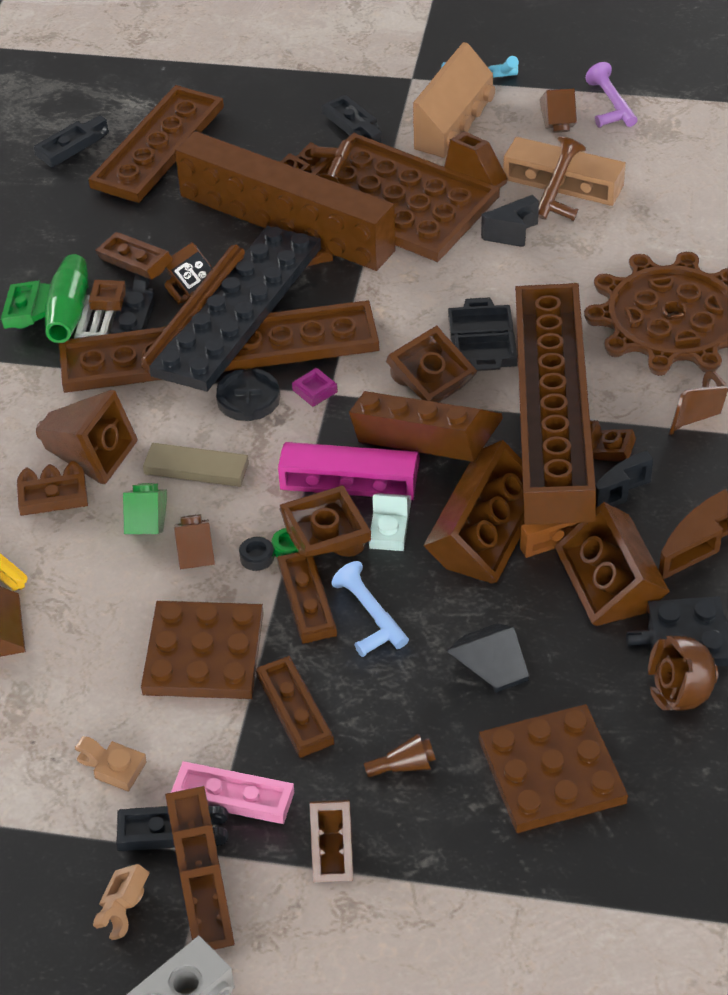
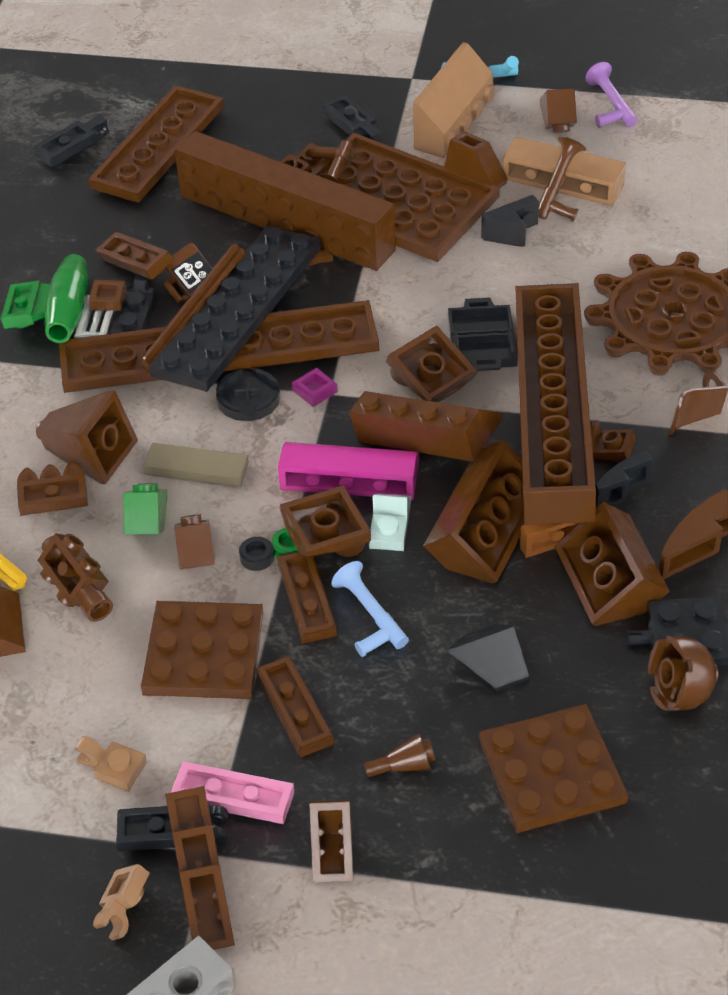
none -> reddish brown brick [37,533,113,622]

